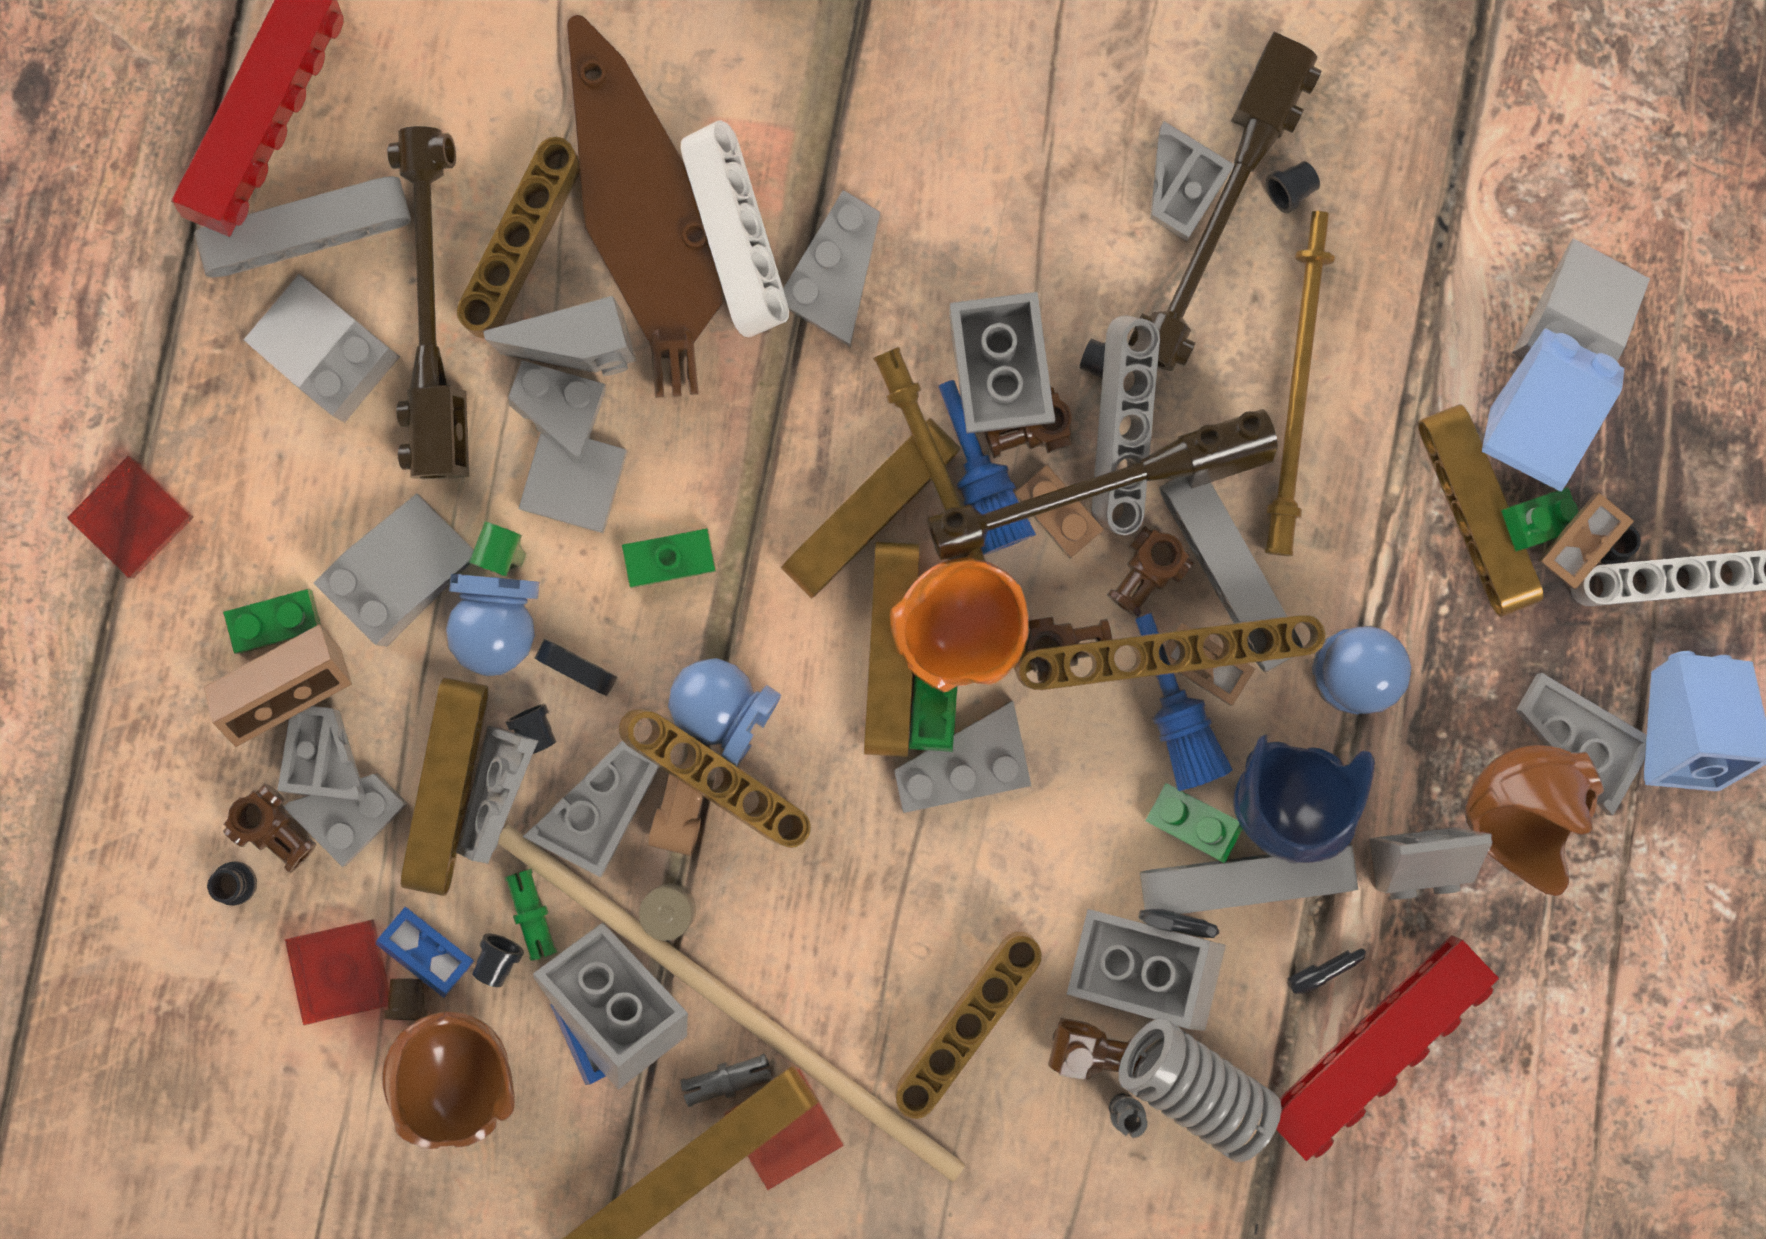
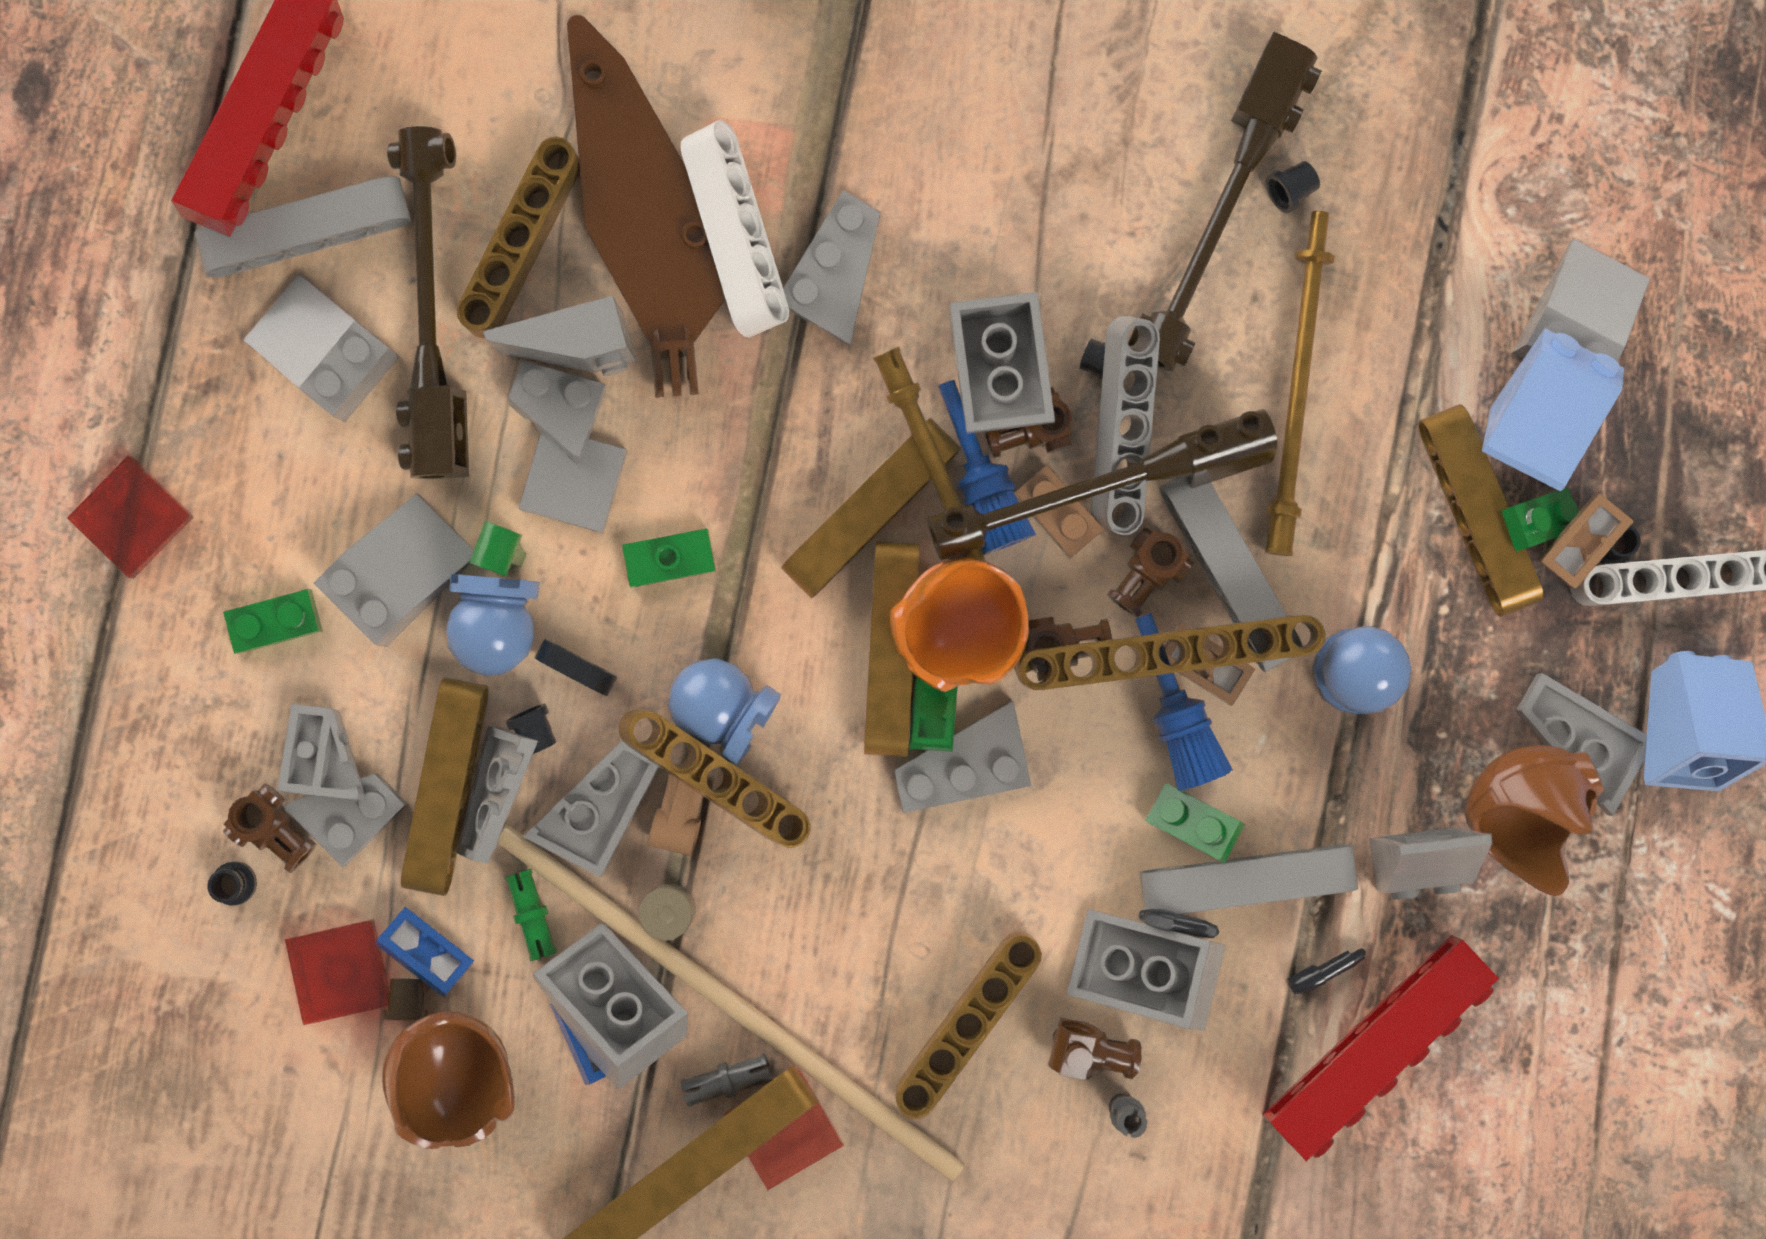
medium nougat brick [204,624,352,747] -> none
black piece [472,933,524,987] -> none
light grey piece [1118,1018,1281,1162] -> none
light grey wing [1150,121,1235,241] -> none
dark blue piece [1233,734,1375,864] -> none

